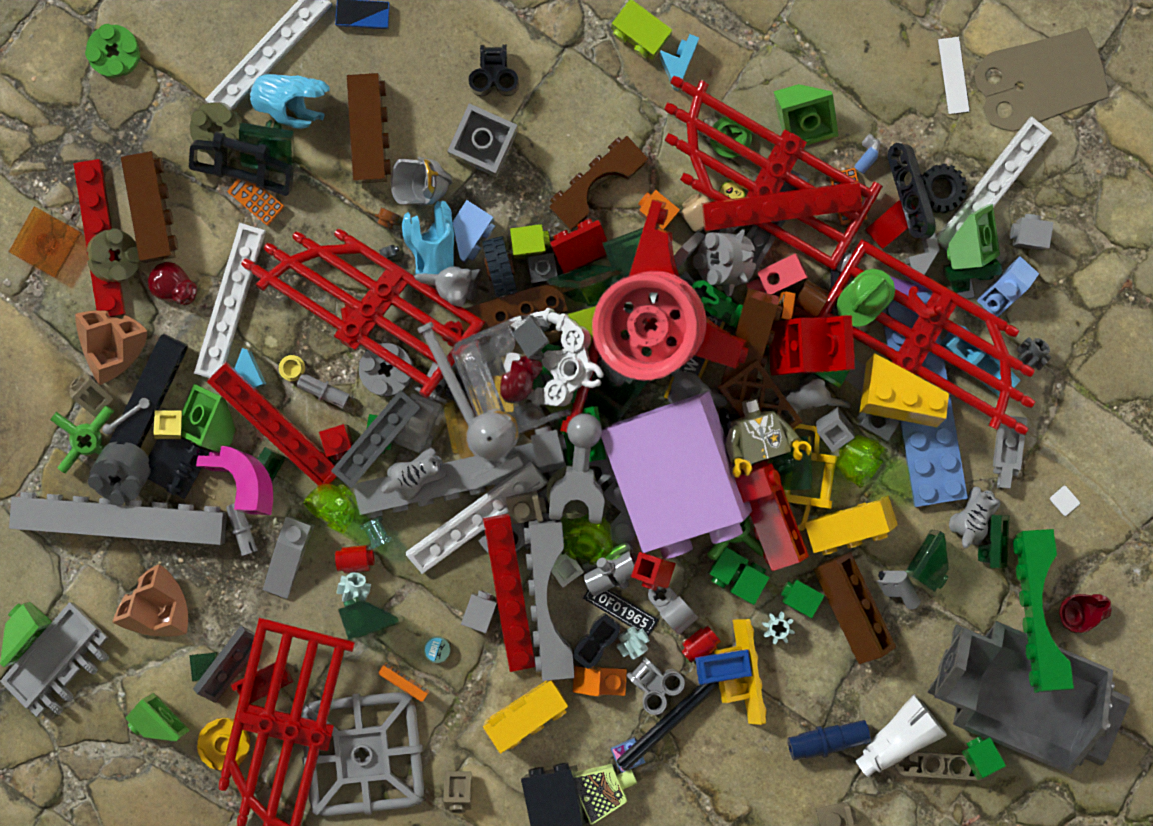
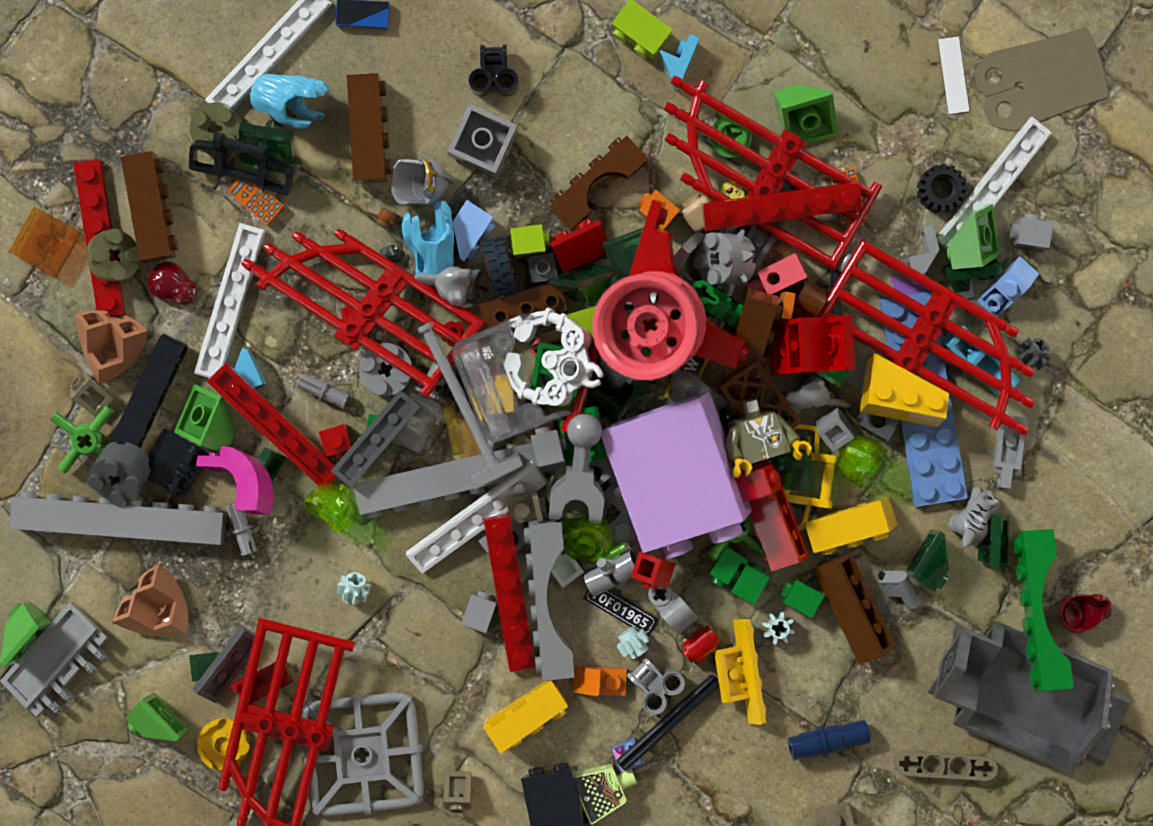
bright green plate [85,24,140,78] -> none
light grey hinge [102,398,150,435] -> none
light yellow plate [154,410,182,439] -> none
light grey slope [263,516,315,599] -> none
light yellow plate [279,355,305,381] -> none
red brick [335,545,375,574] -> none
clear green slope [338,597,405,640] -> none
clear light blue bush [360,516,393,550] -> none
orange tile [379,663,430,701] -> none
light grey animal [381,448,447,500] -> none
tile [424,636,451,663] -> none
light grey helmet [467,409,519,461] -> none
dark red hair [500,355,543,404] -> none
dark grey panel [512,316,550,361] -> none
black brick [573,613,620,669] -> none
blue tile [695,649,752,685] -> none
bright green piece [837,269,895,327] -> none
medium blue arm [854,134,881,174] -> none
white piece [856,694,947,777] -> none
red slope [865,200,918,249] -> none
black beam [888,143,936,239] -> none
red piece [908,286,944,318] -> none
green brick [962,736,1006,780] -> none
white sticker [1050,486,1080,516] -> none

